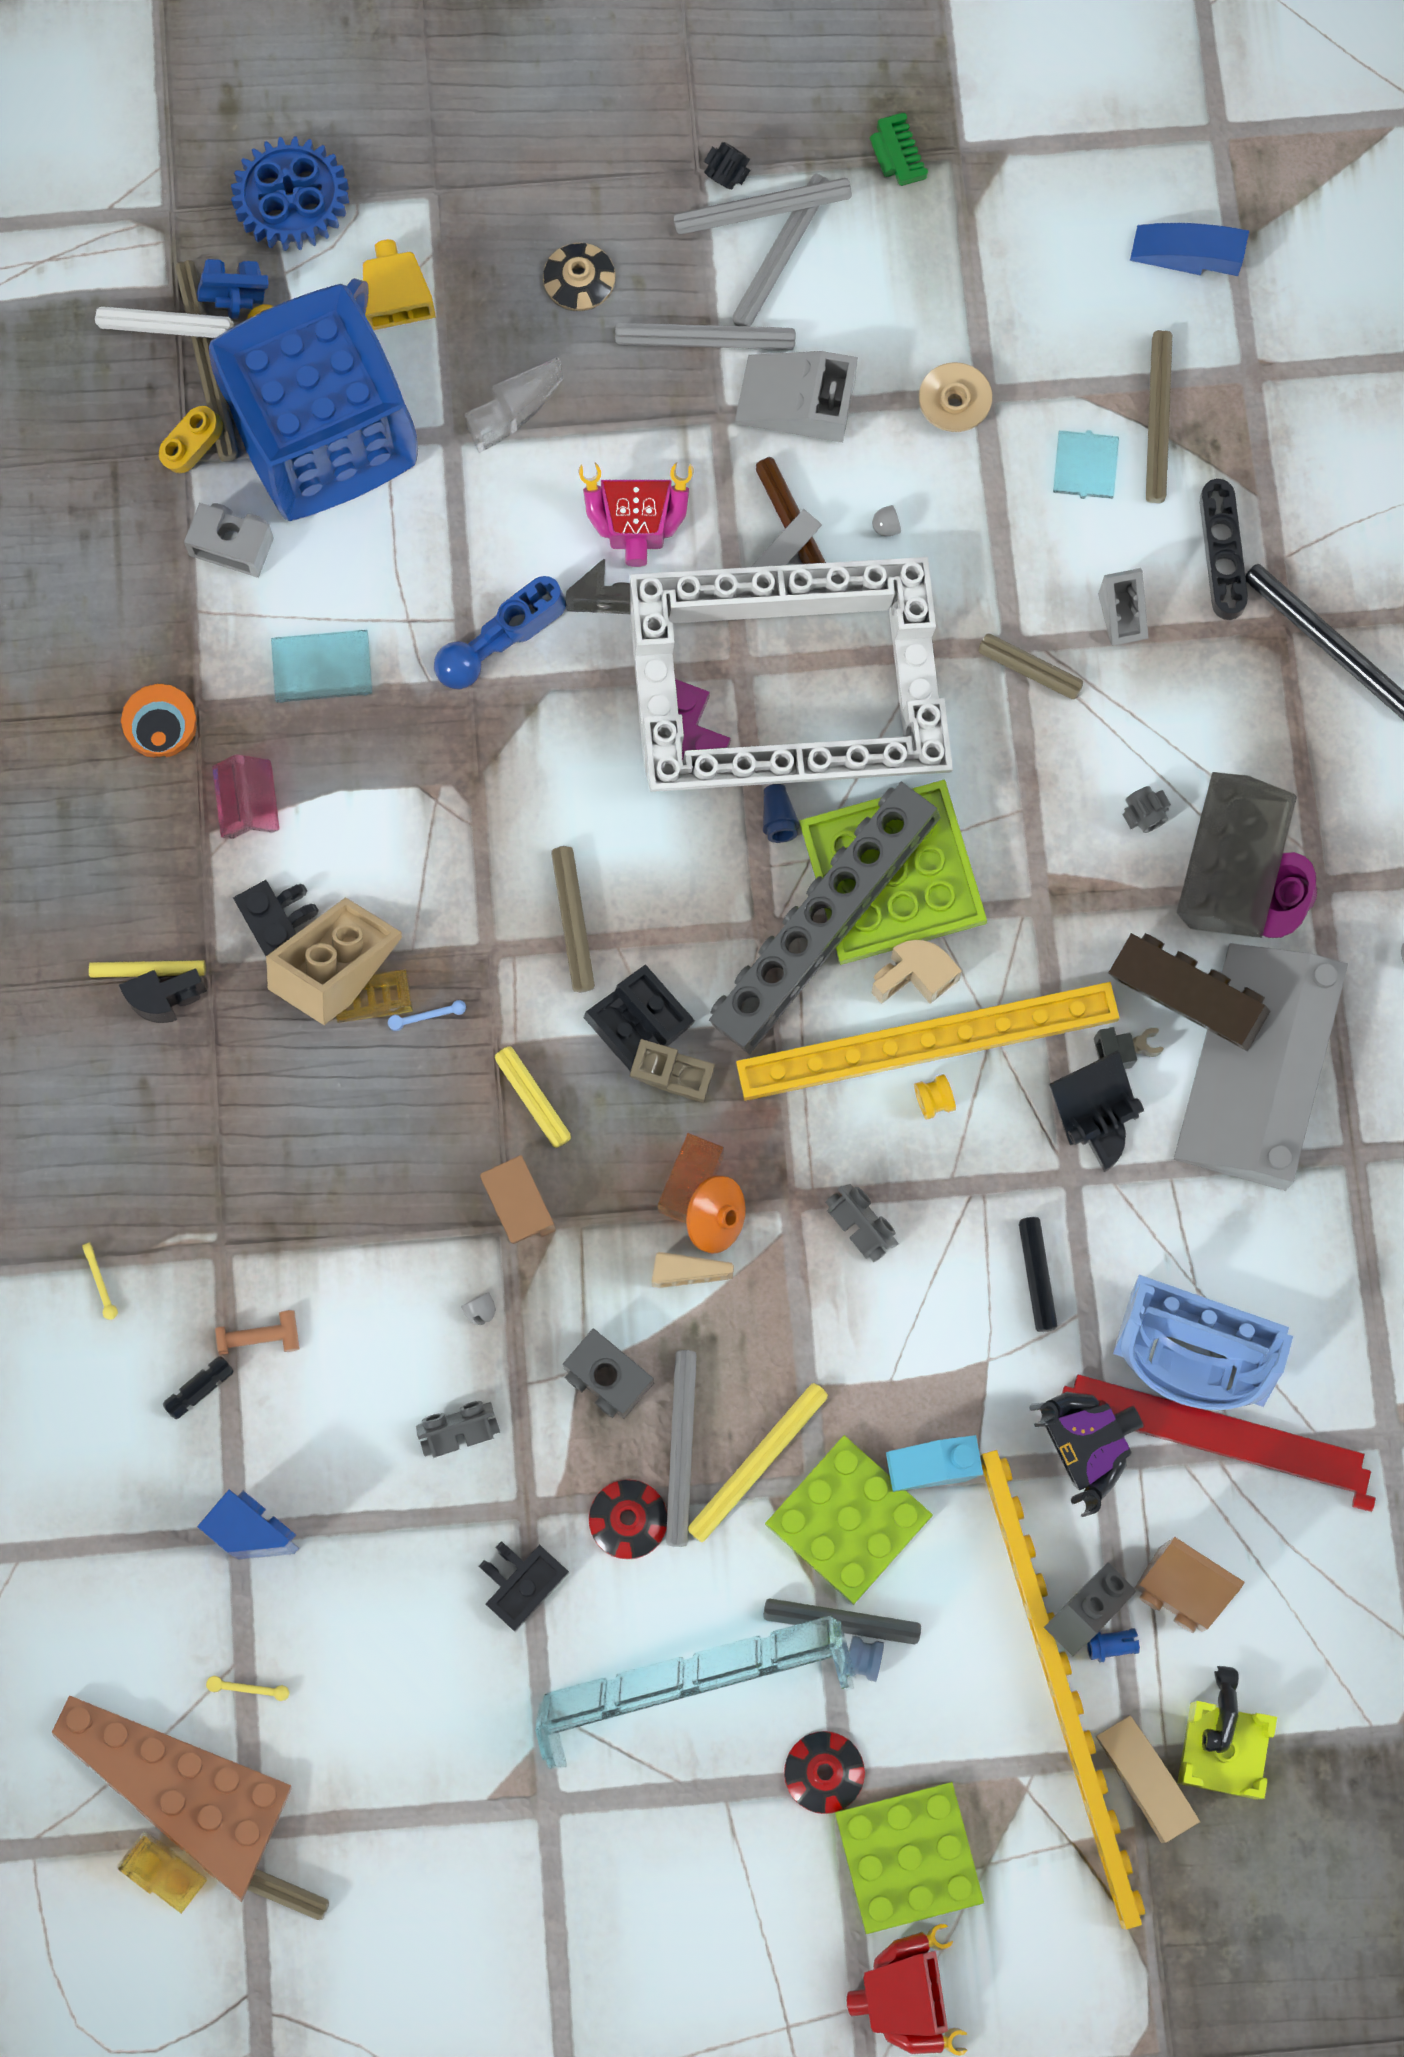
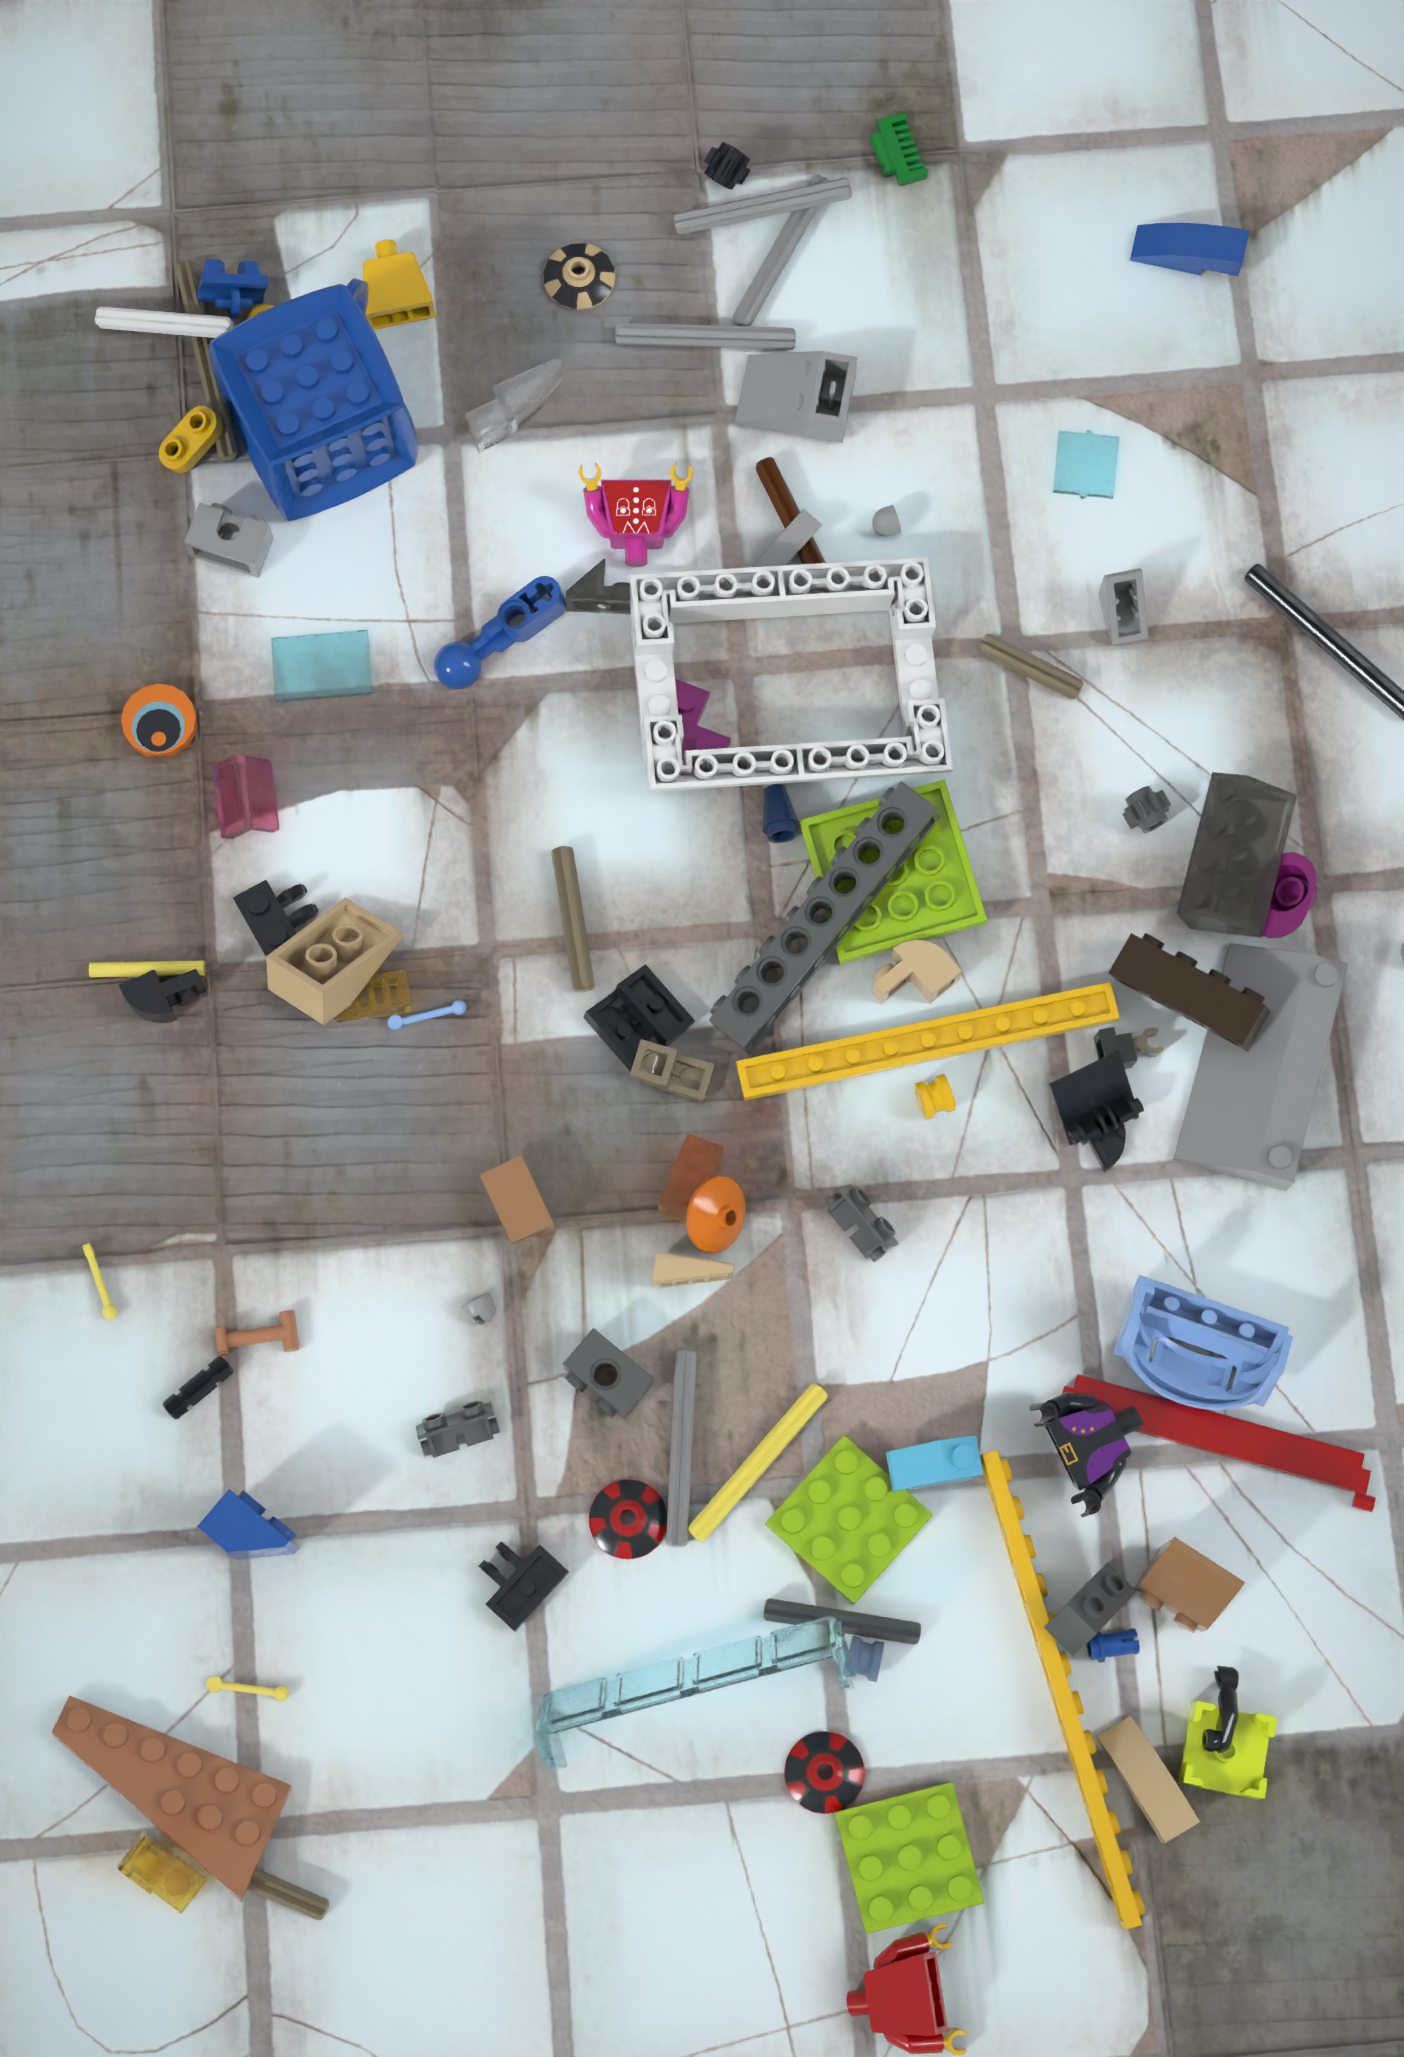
blue gear [231,136,349,251] -> none
light yellow axle [495,1046,571,1148] -> none
tan dish [919,362,992,432] -> none
black axle [1019,1217,1057,1332] -> none
dark tan axle [1146,330,1173,504] -> none
black beam [1199,478,1248,620] -> none

